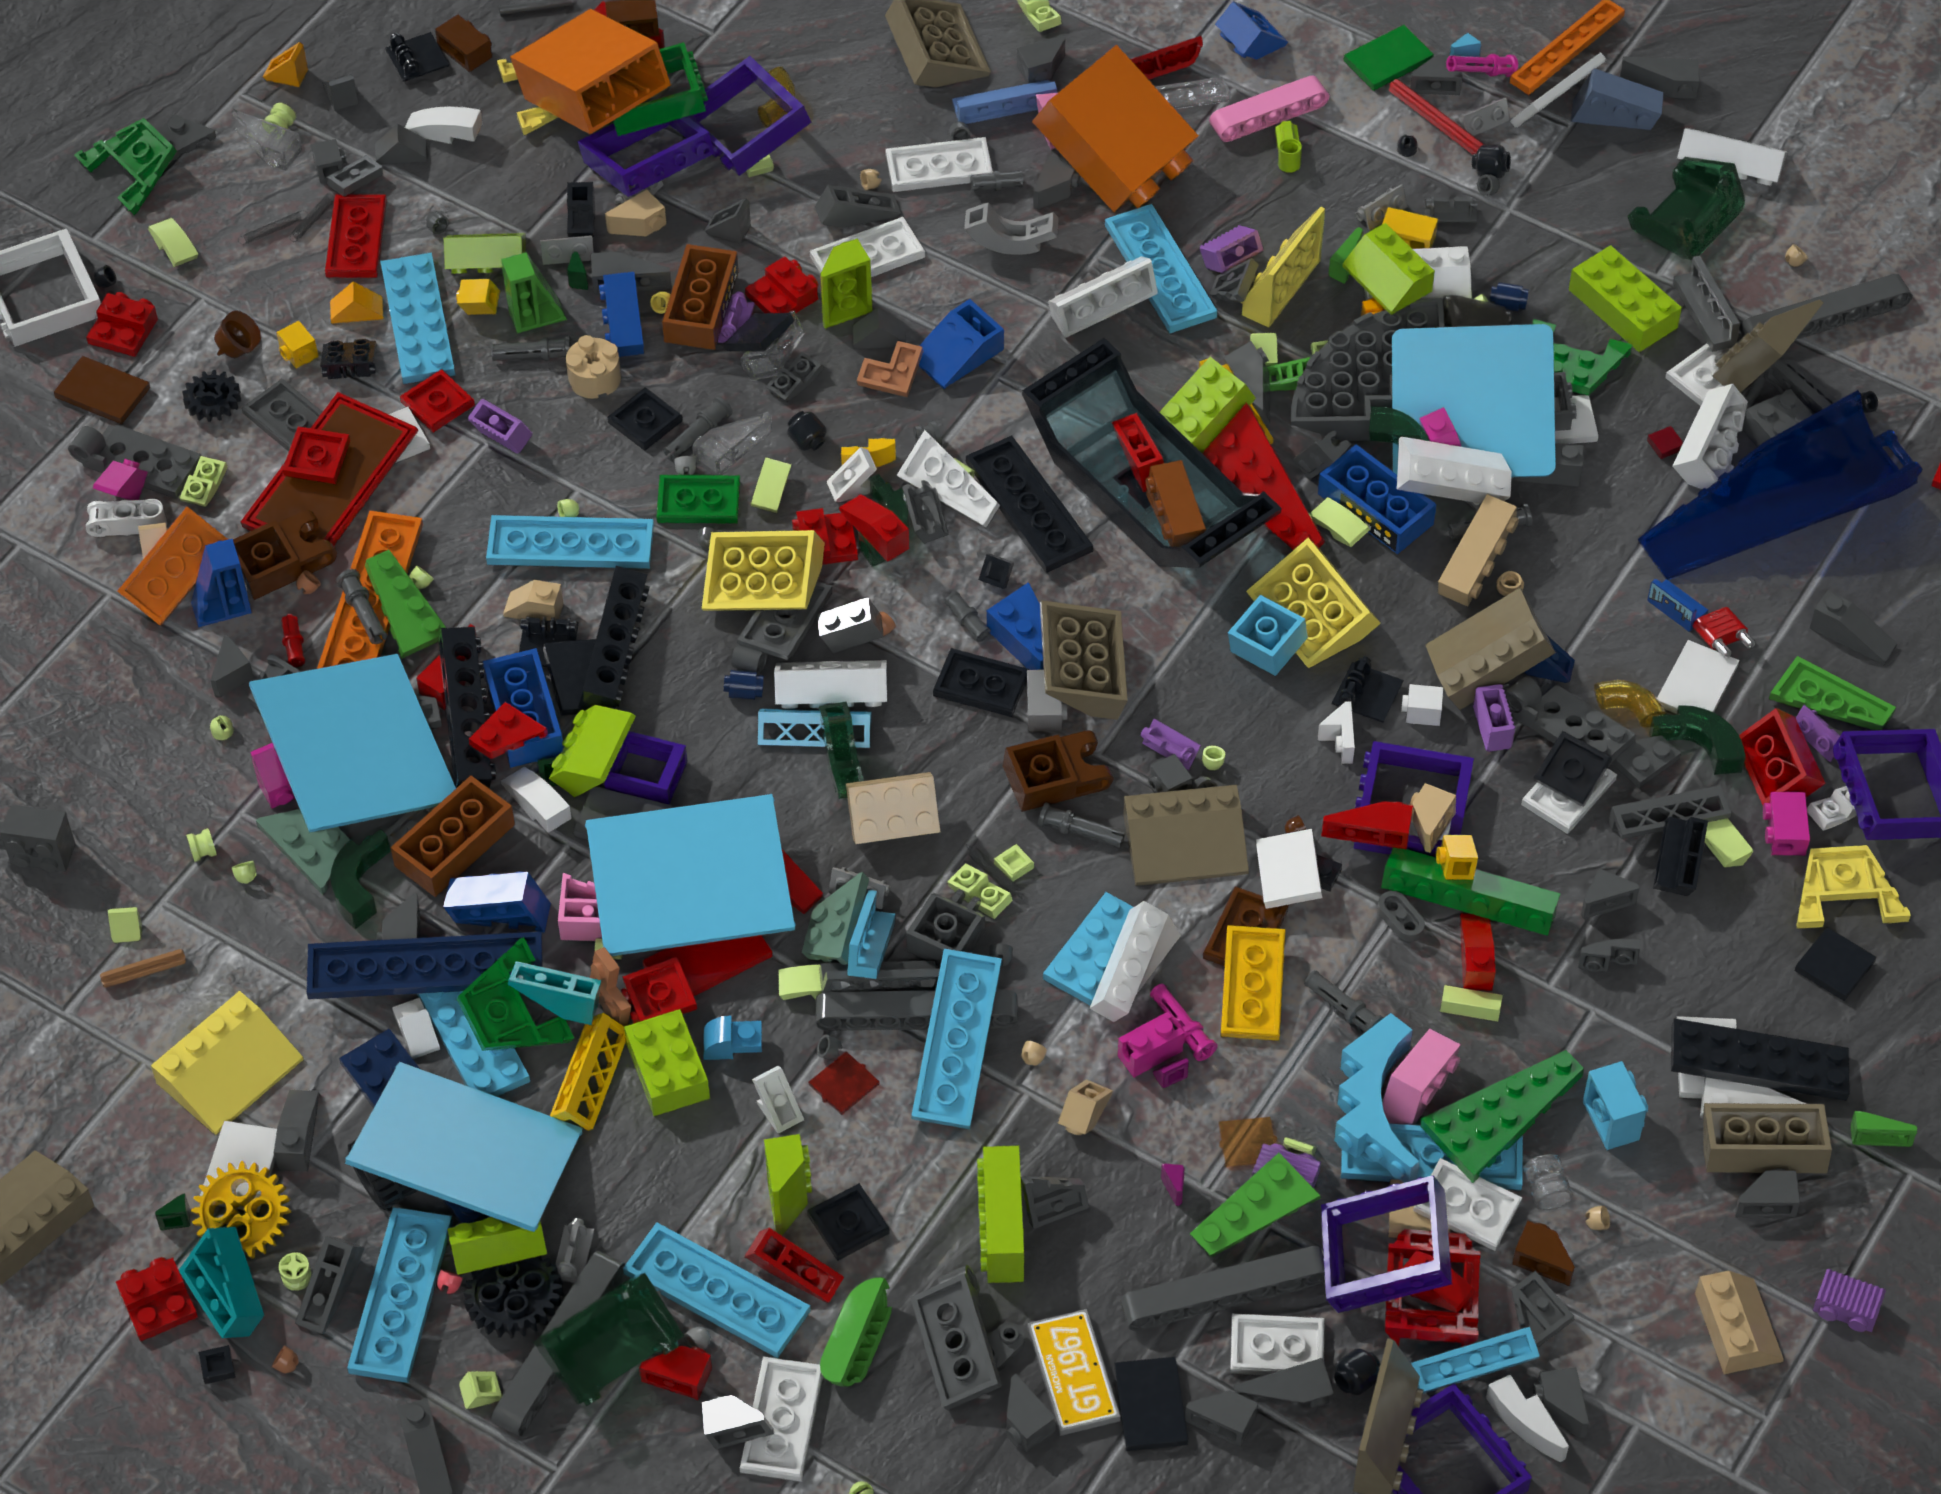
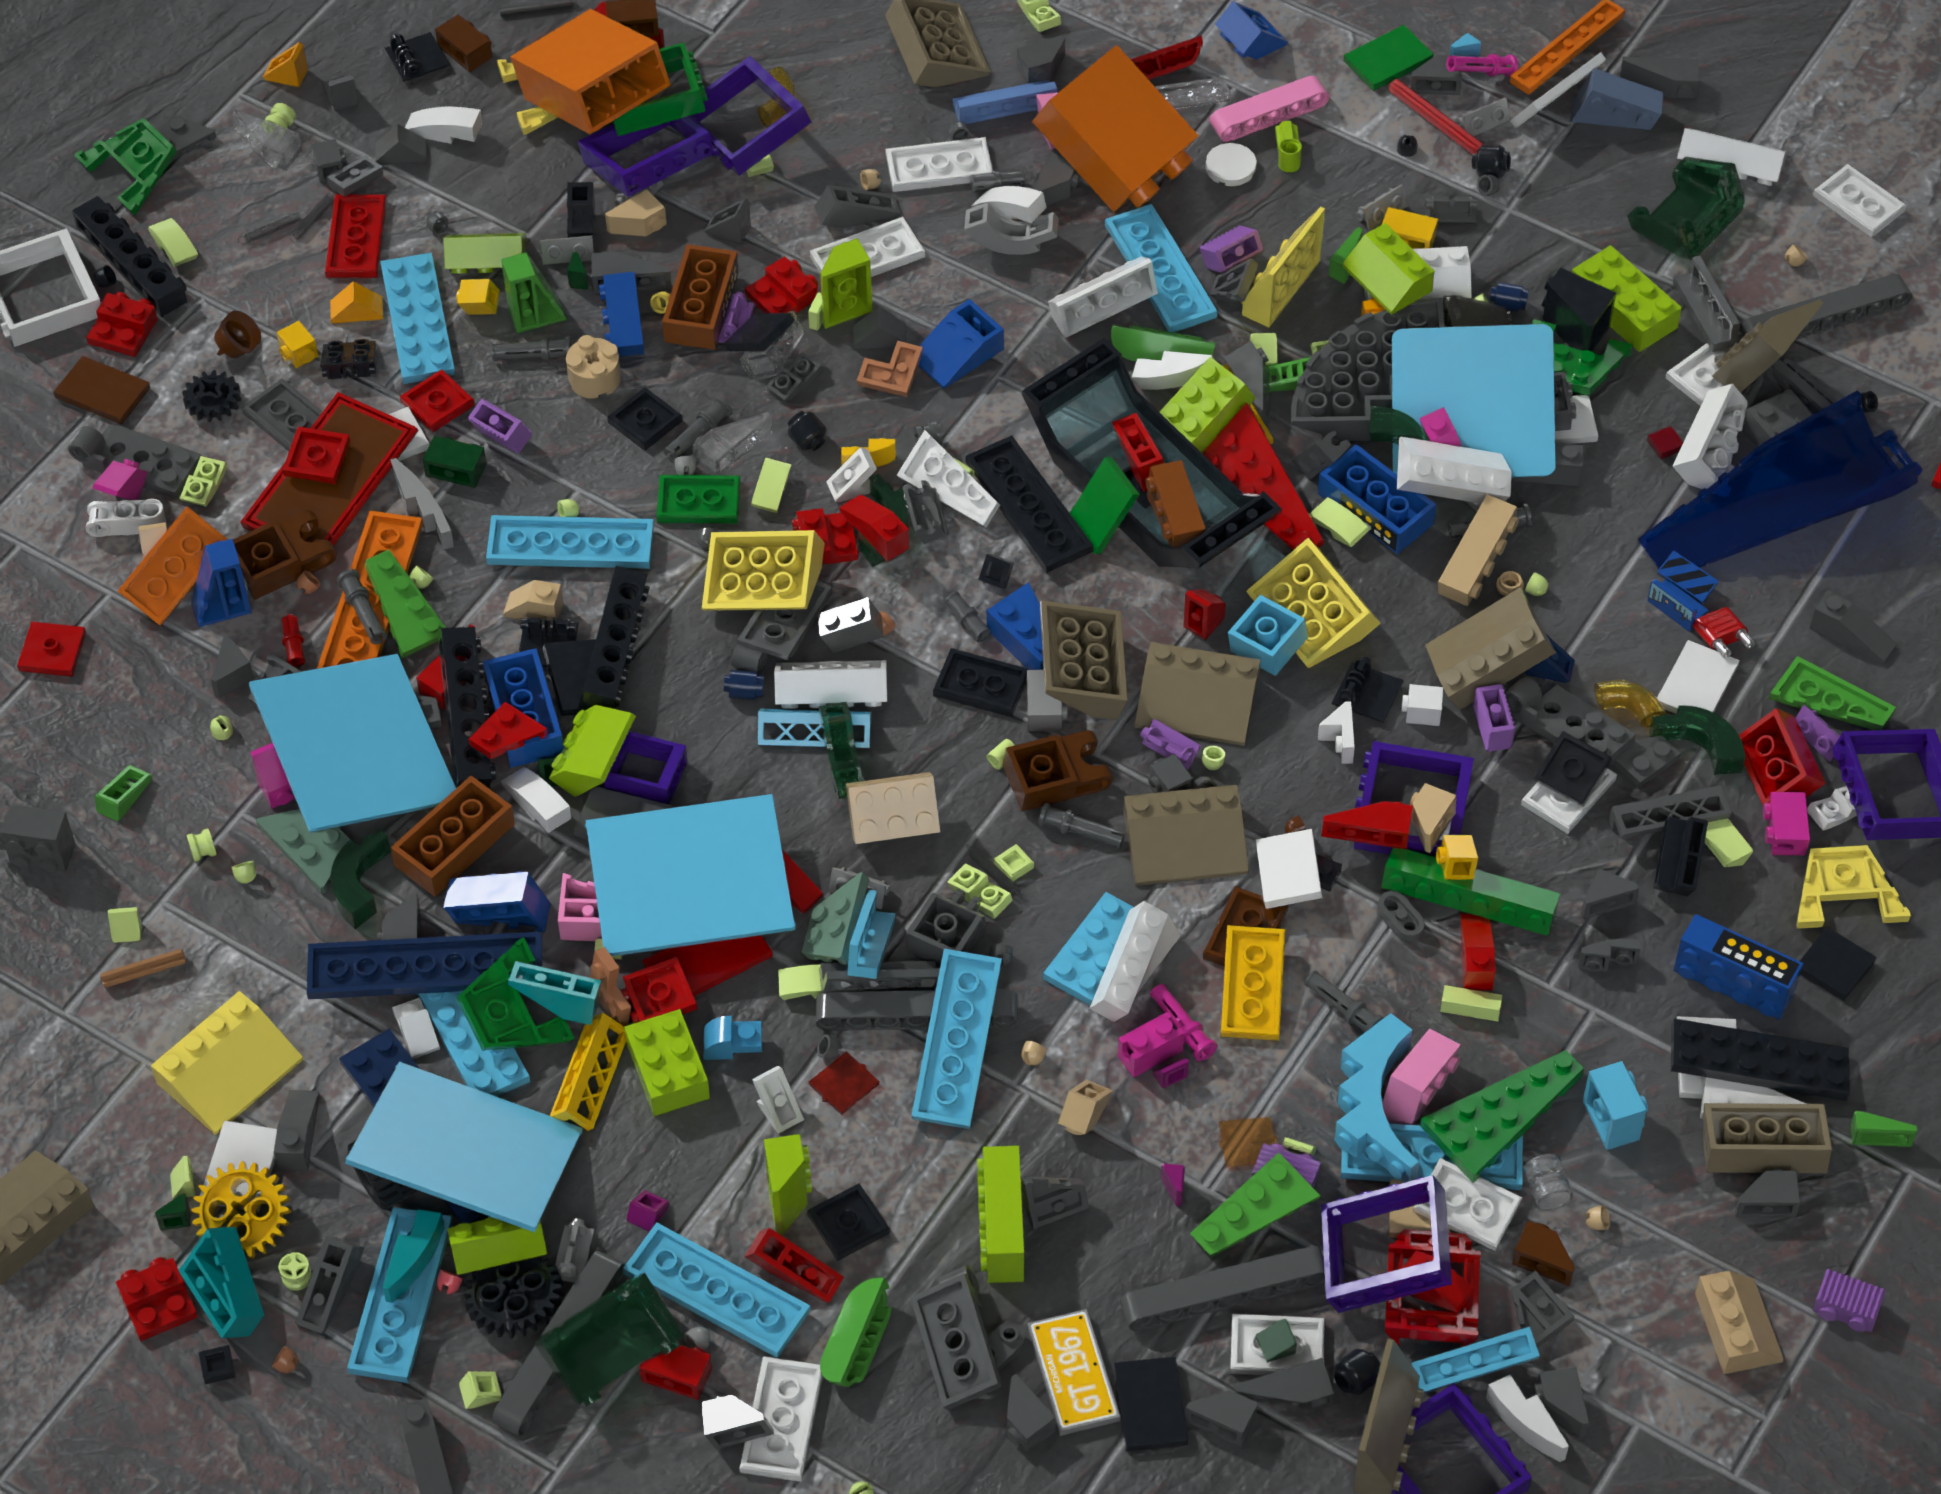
none -> red plate [17,621,86,677]
none -> black brick [72,196,187,317]
none -> bright green slope [95,765,153,821]
none -> yellowish green slope [170,1155,196,1199]
none -> teal slope [382,1209,445,1303]
none -> light grey slope [391,458,454,550]
none -> dark green brick [422,436,487,488]
none -> magenta slope [626,1190,670,1232]
none -> yellowish green tile [808,293,823,331]
none -> white slope [972,186,1046,223]
none -> yellowish green hinge [987,739,1015,770]
none -> green tile [1070,457,1140,554]
none -> bright green brick [1111,325,1216,361]
none -> white slope [1132,351,1216,390]
none -> dark tan slope [1135,642,1260,746]
none -> red slope [1183,589,1226,640]
none -> white tile [1205,143,1257,187]
none -> dark green slope [1256,1318,1297,1363]
none -> yellowish green hinge [1525,572,1548,596]
none -> black slope [1542,267,1616,352]
none -> blue tile [1657,550,1719,605]
none -> blue brick [1673,914,1803,1020]
none -> white tile [1813,164,1907,238]

